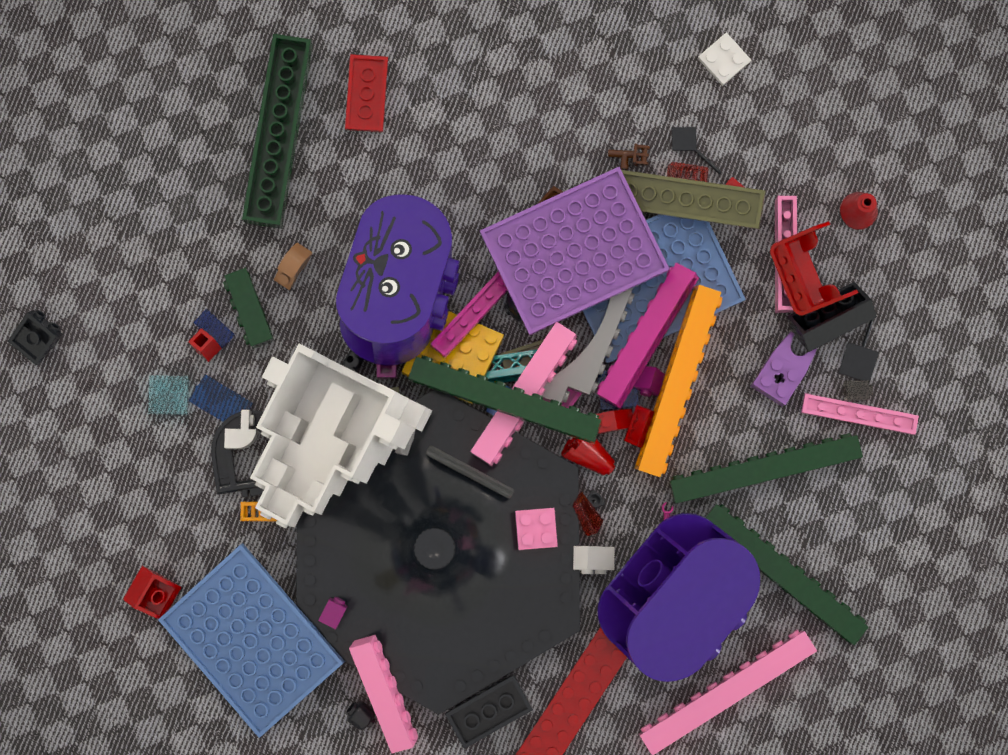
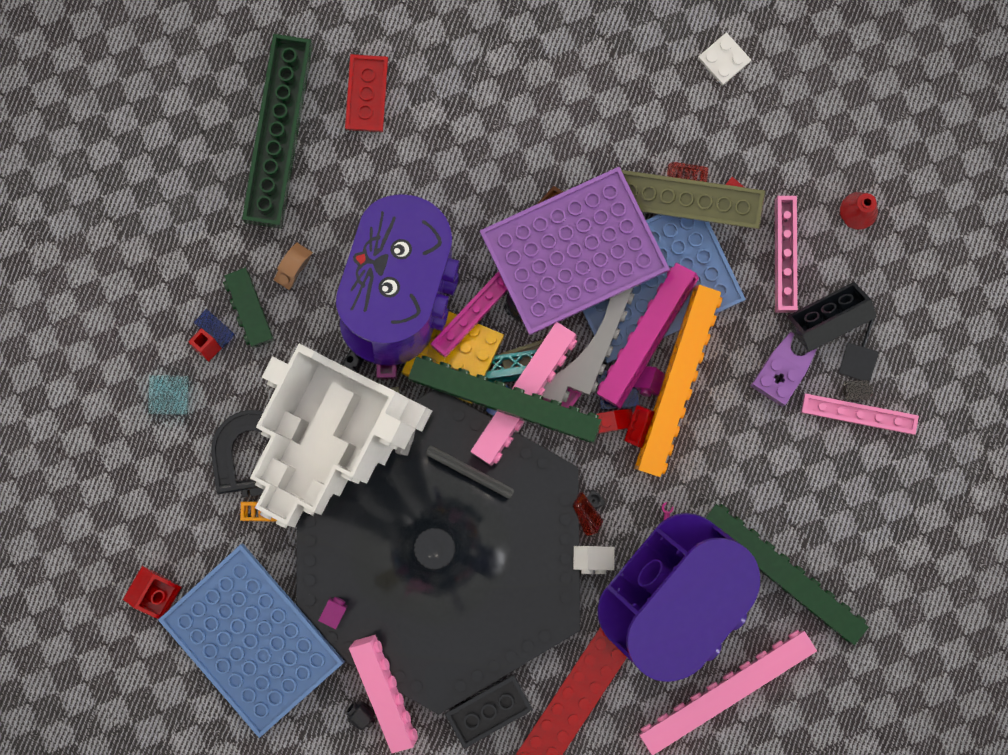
black plate [7,310,63,365] -> none
clear blue piece [189,374,253,422] -> none
white brick [224,410,258,449] -> none
bright pink plate [515,508,558,550] -> none
red cone [561,437,615,476] -> none
reddish brown arm [608,143,650,170] -> none
dark green brick [669,433,863,504] -> none
black piece [672,127,722,174] -> none
red windscreen [770,221,858,315] -> none

